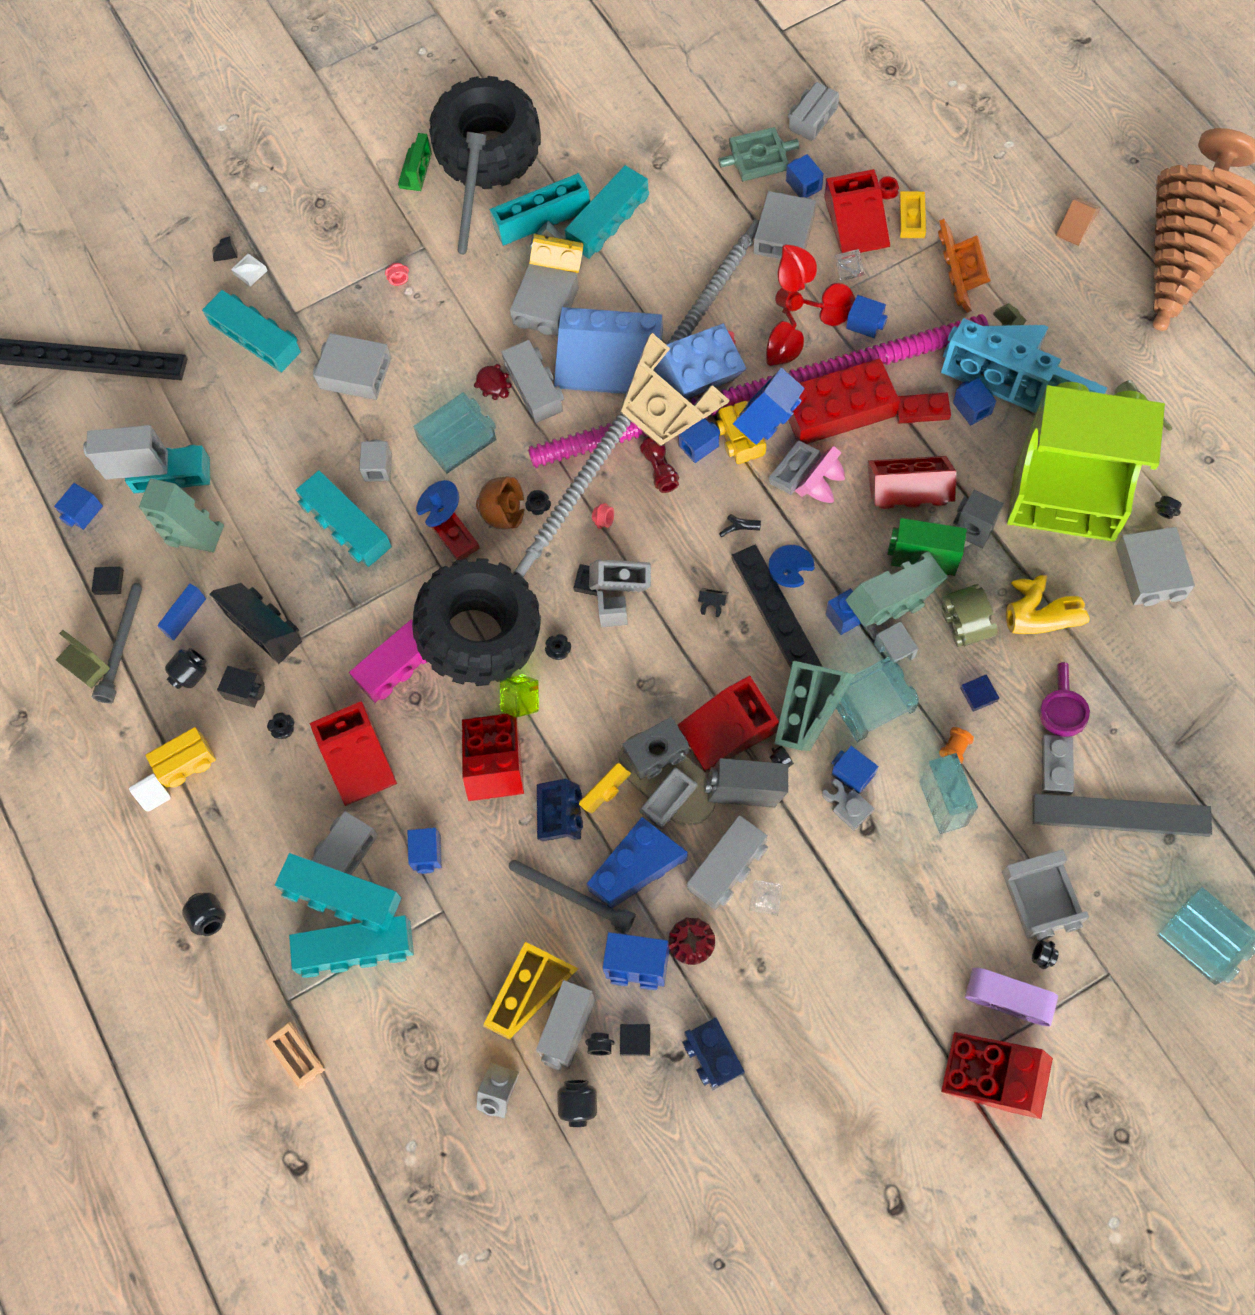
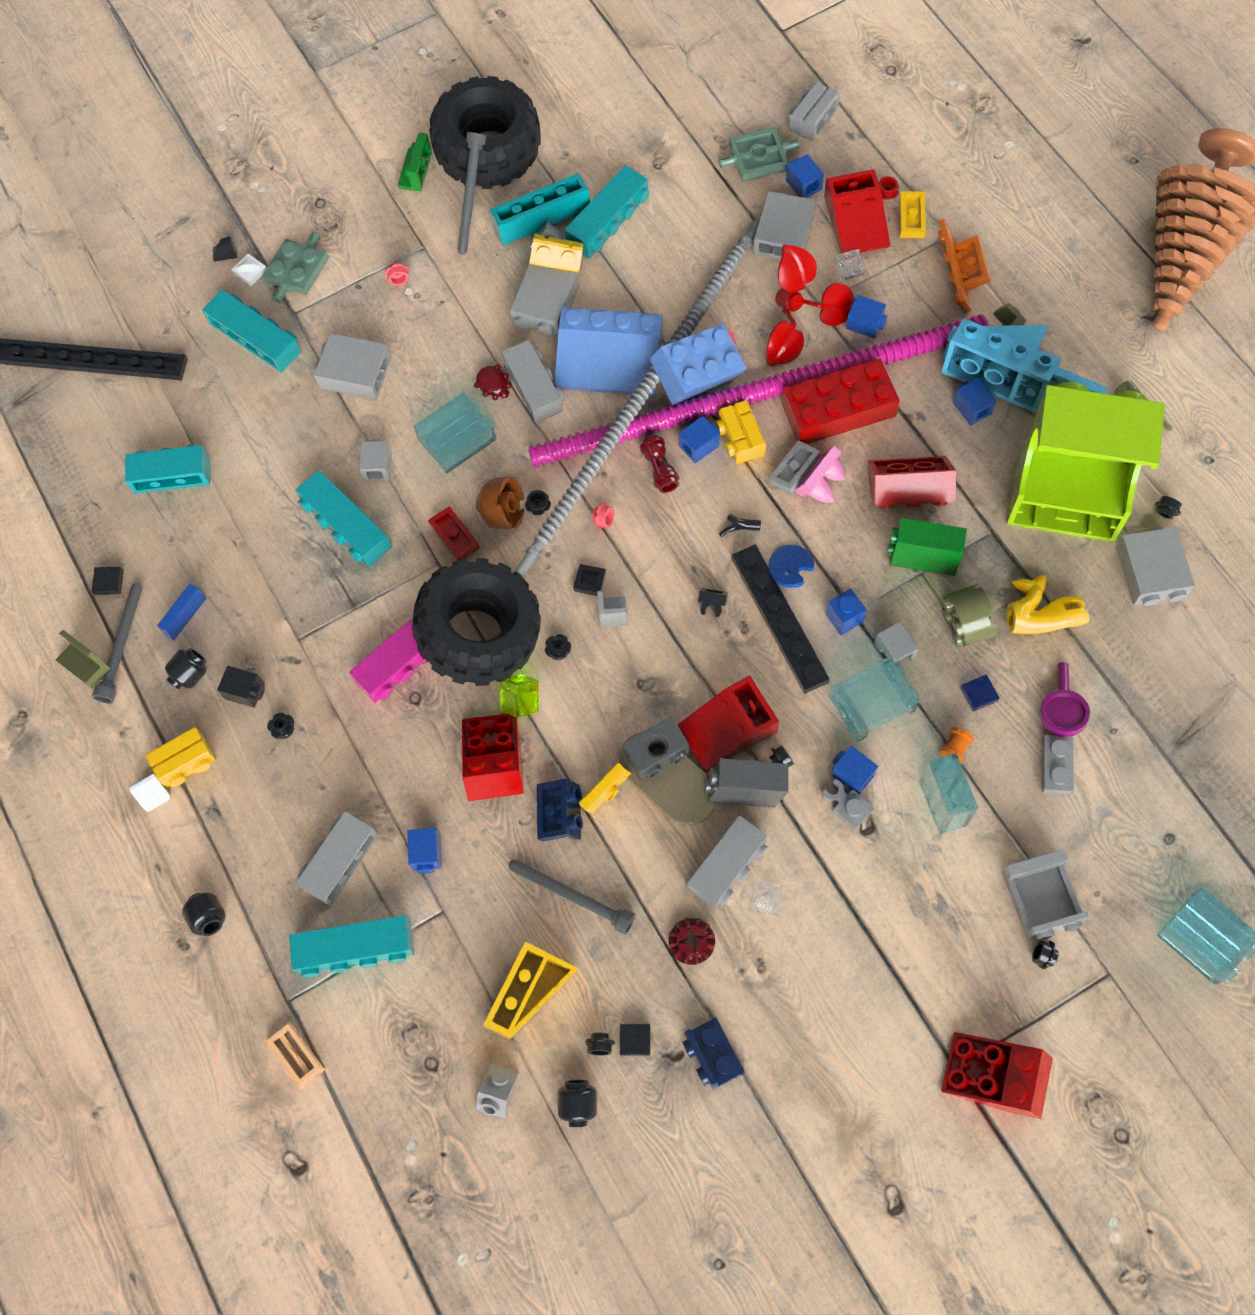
blue brick [54,483,103,530] -> none
light grey brick [83,425,168,480] -> none
sand green wedge [139,478,224,553] -> none
black slope [210,583,302,664] -> none
teal brick [274,853,402,932] -> none
red slope [309,701,397,806] -> none
blue piece [416,480,459,527] -> none
light grey brick [536,980,596,1071] -> none
blue wedge [587,817,688,908] -> none
light grey brick [589,559,651,593] -> none
blue brick [603,932,669,990] -> none
tan wing [620,333,730,446] -> none
light grey tile [639,767,698,829] -> none
blue brick [733,367,805,445] -> none
sand green wedge [775,661,855,751] -> none
sand green wedge [846,551,947,626] -> none
red plate [897,392,951,424] -> none
dark grey brick [953,490,1004,549] -> none
lavender beam [965,968,1058,1026] -> none
dark grey tile [1032,794,1212,837] -> none
nougat slope [1056,198,1101,246] -> none
none -> sand green plate [262,232,329,303]

